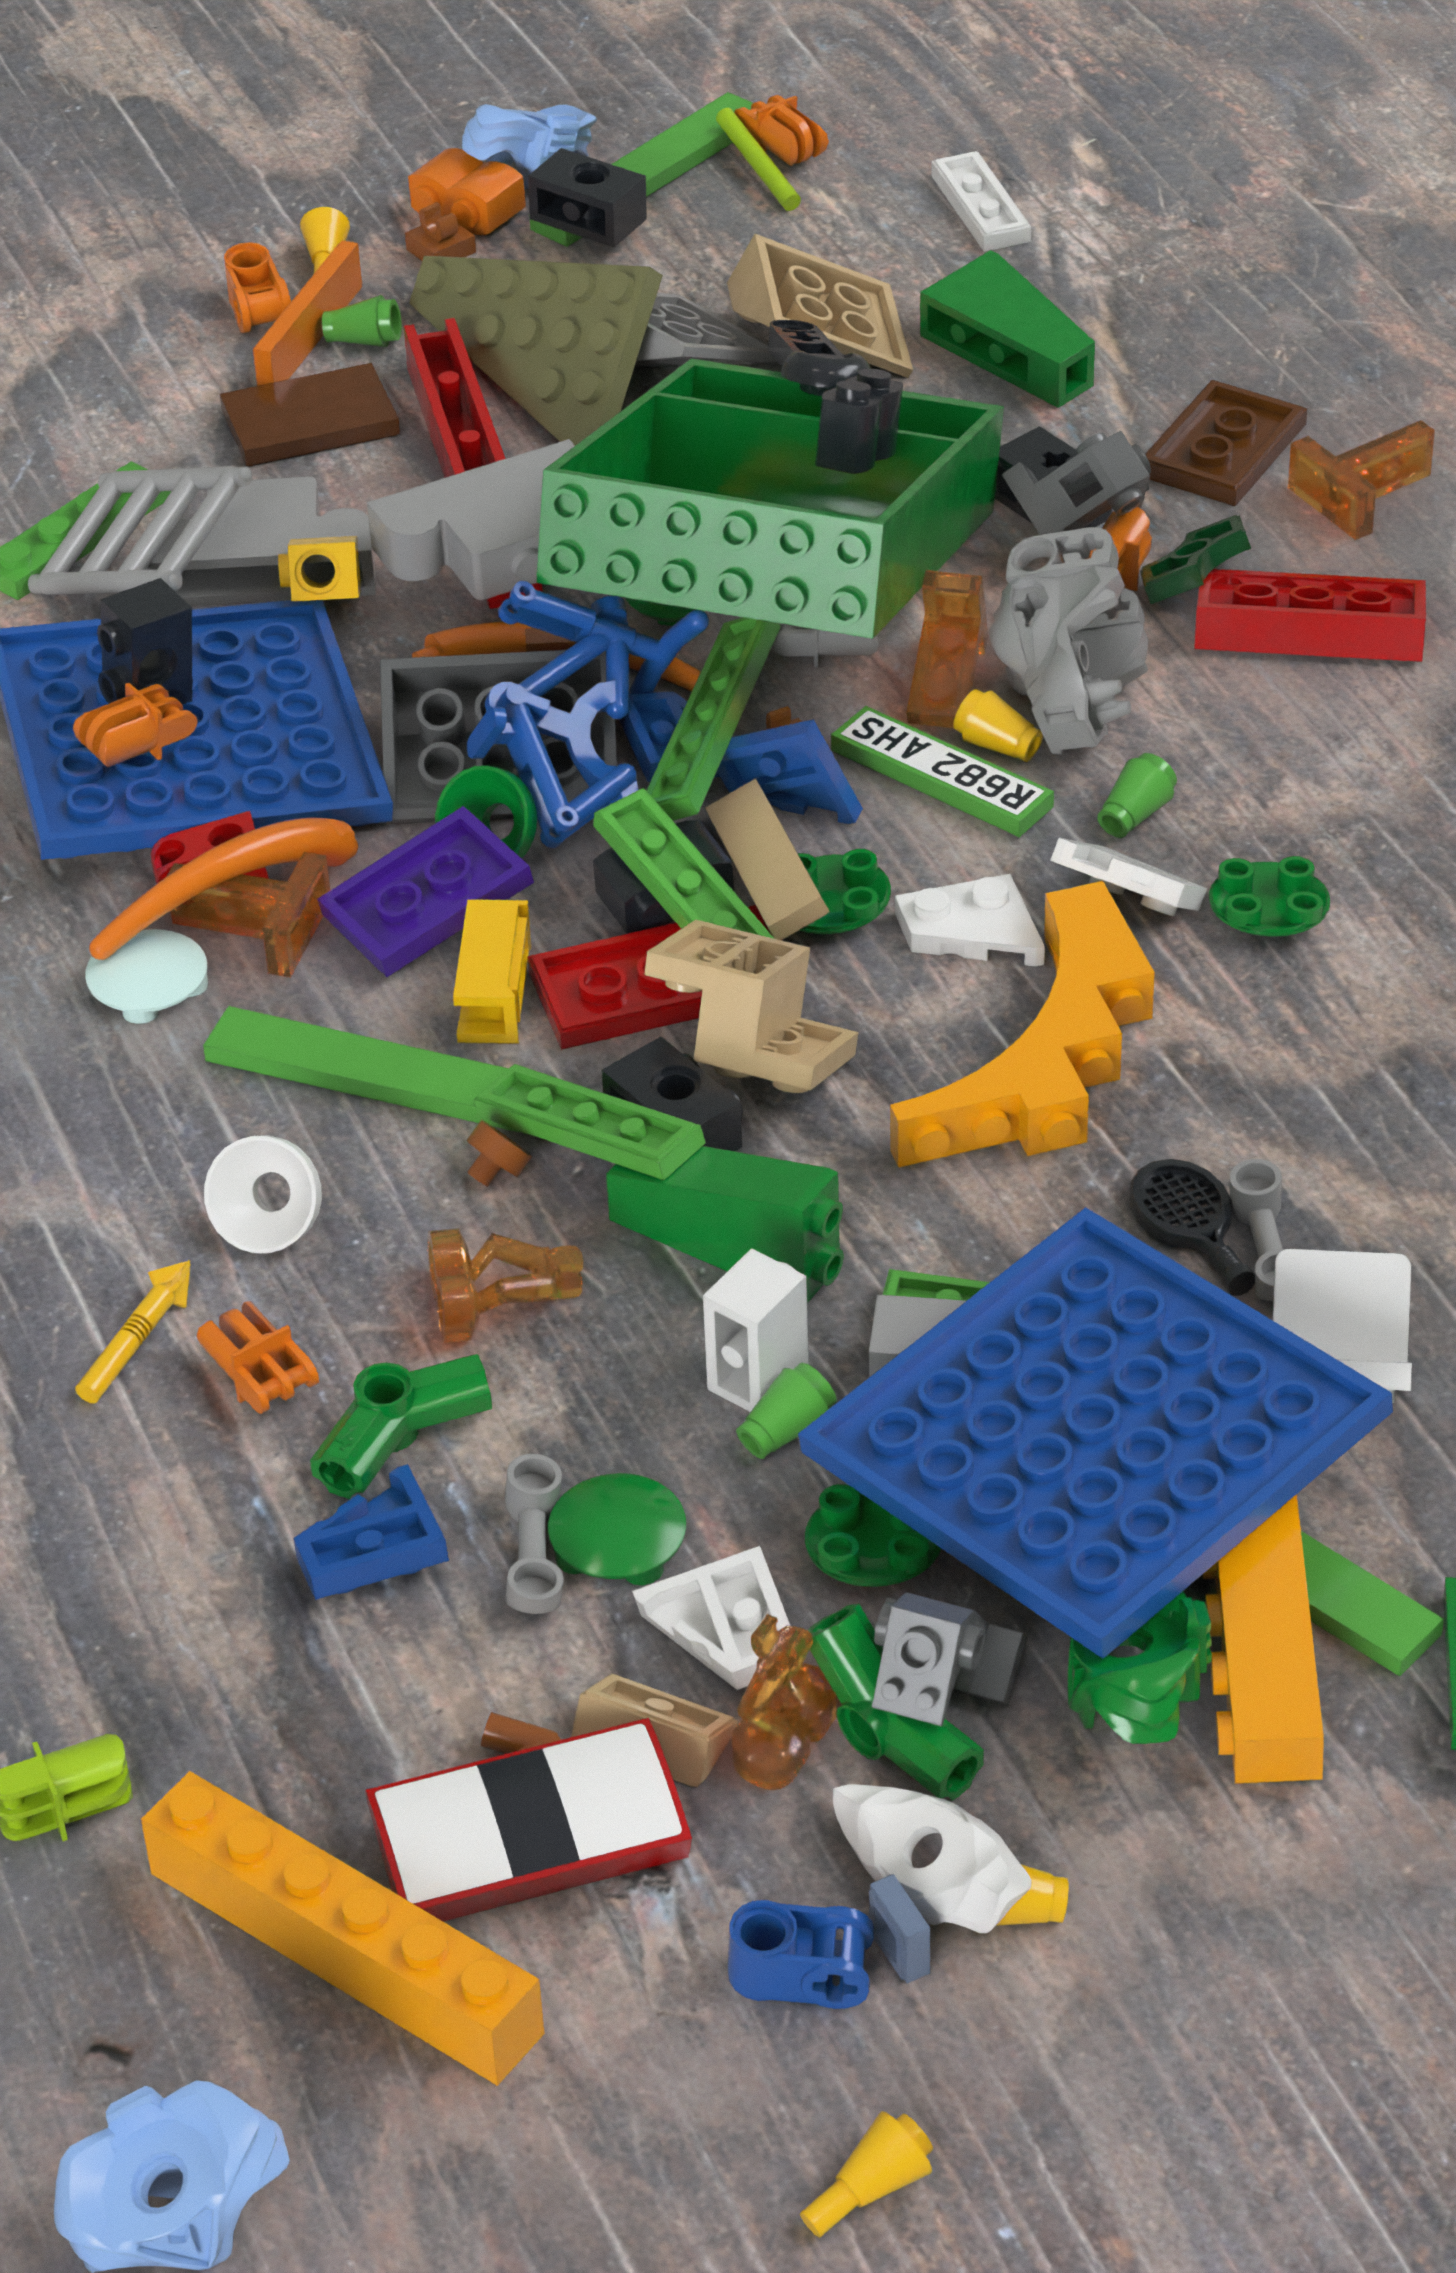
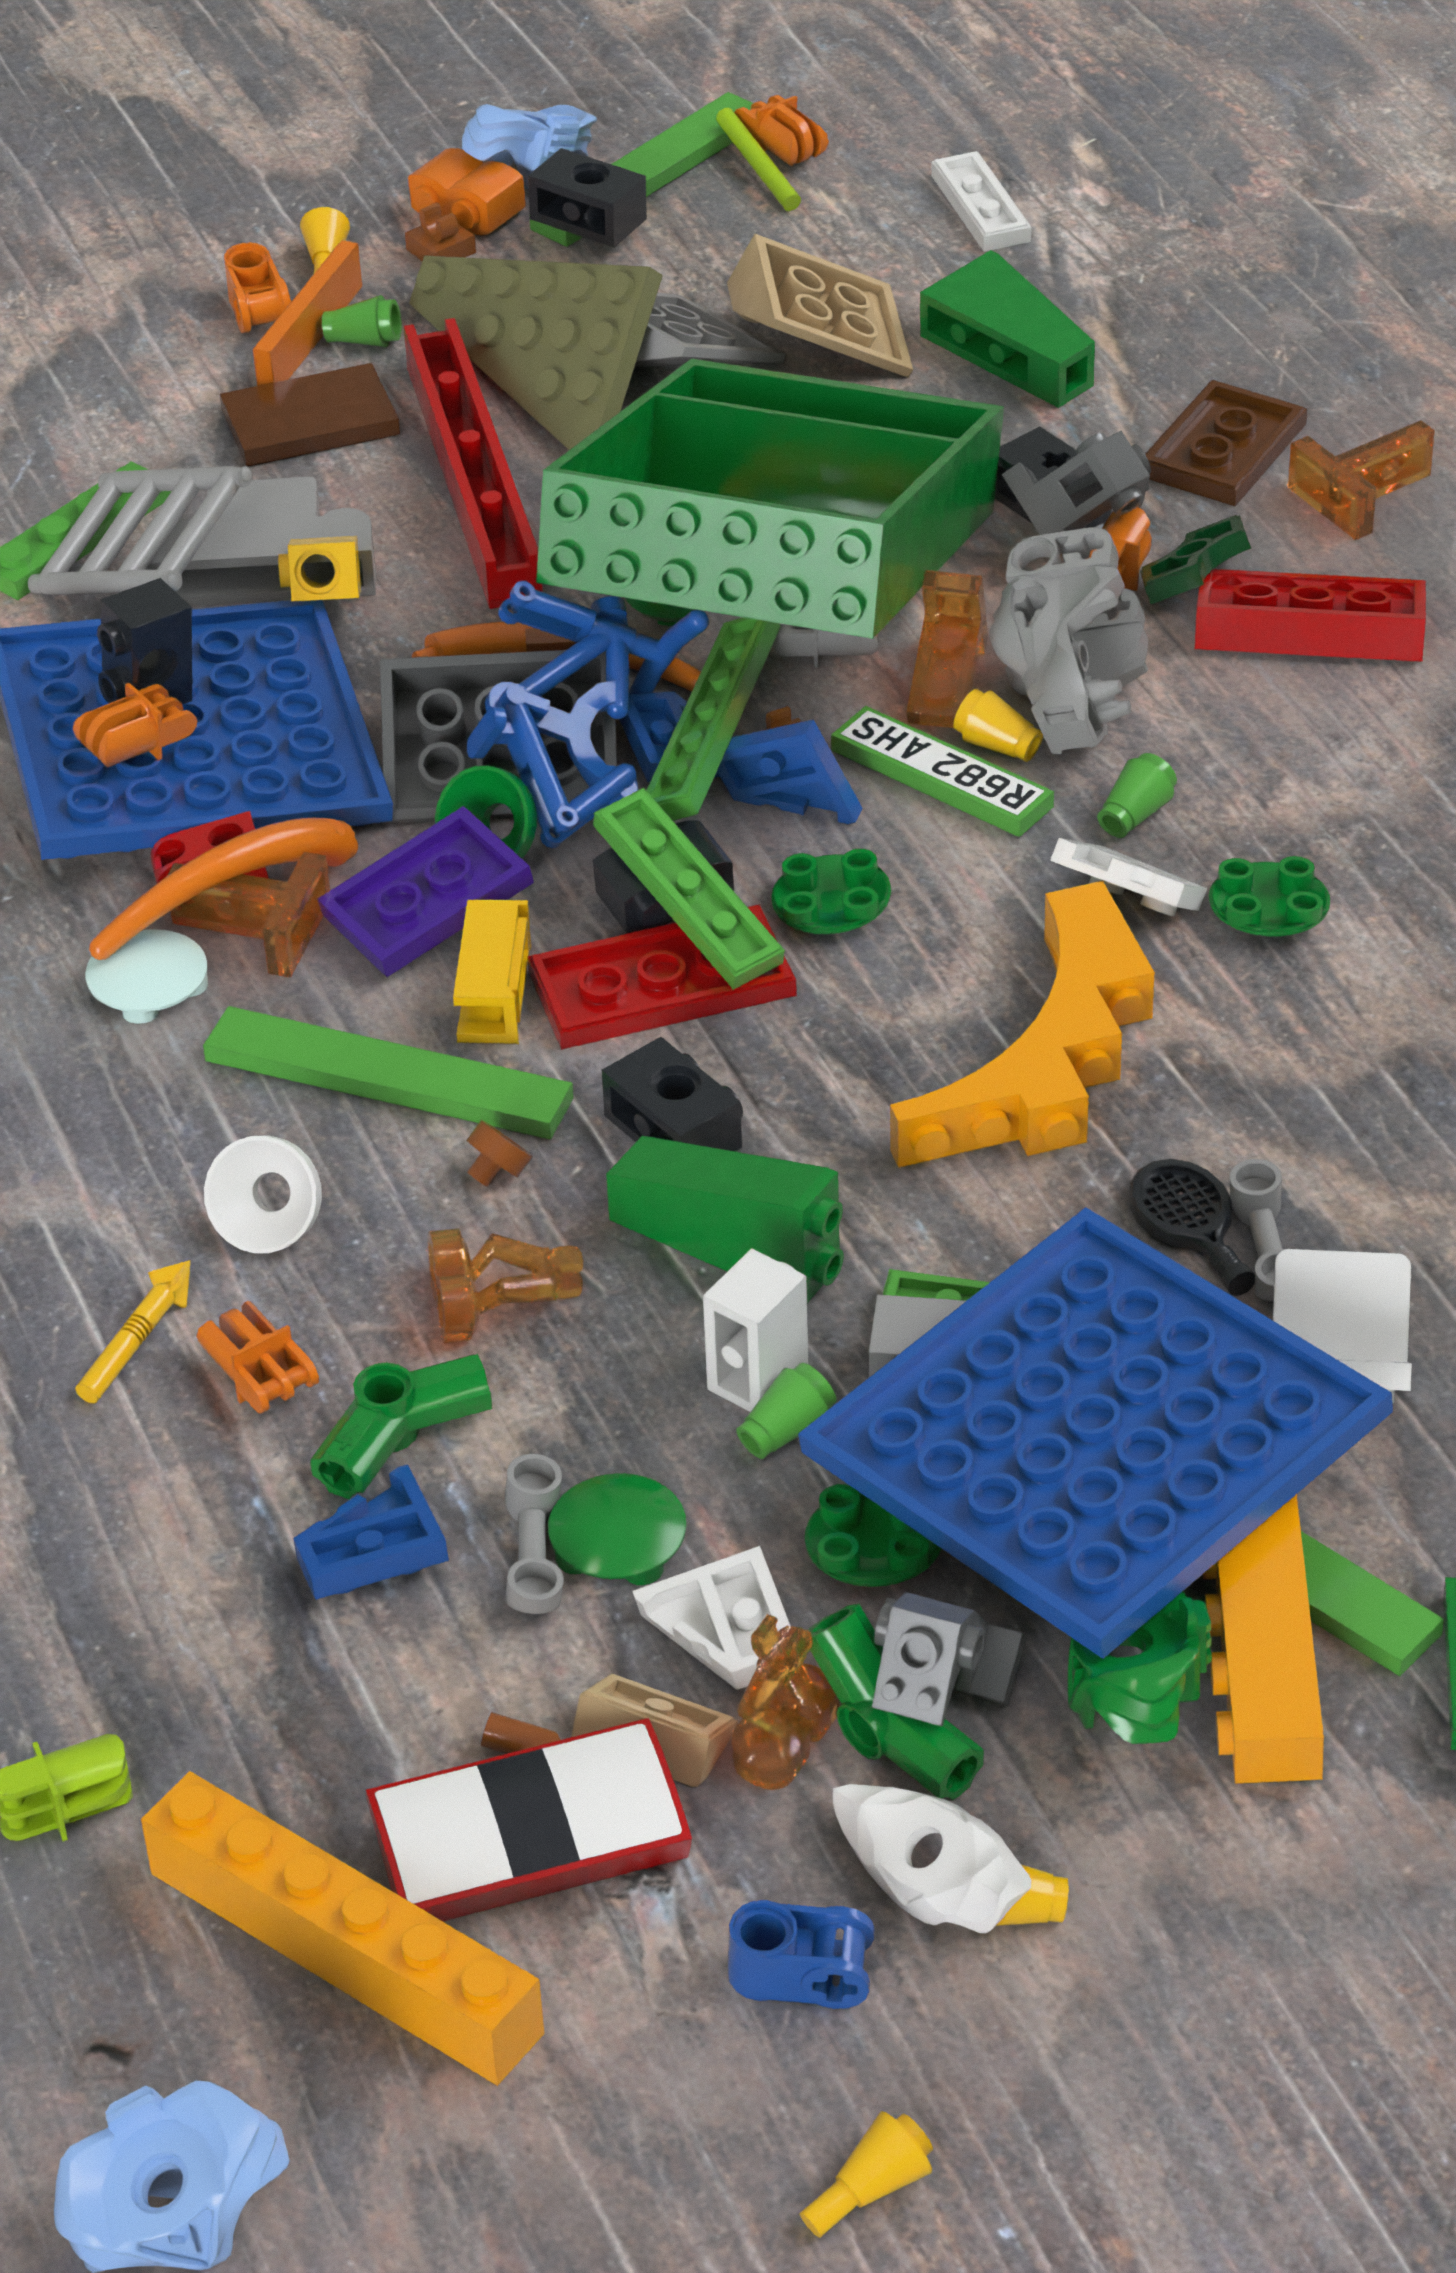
light grey brick [367,439,575,600] -> none
bright green tile [473,1064,706,1180] -> none
tan bracket [644,920,858,1093] -> none
tan tile [705,778,830,940] -> none
black beam [768,320,871,396] -> none
black brick [815,369,903,474] -> none
sand blue tile [869,1874,930,1983] -> none
white wing [895,874,1045,966] -> none

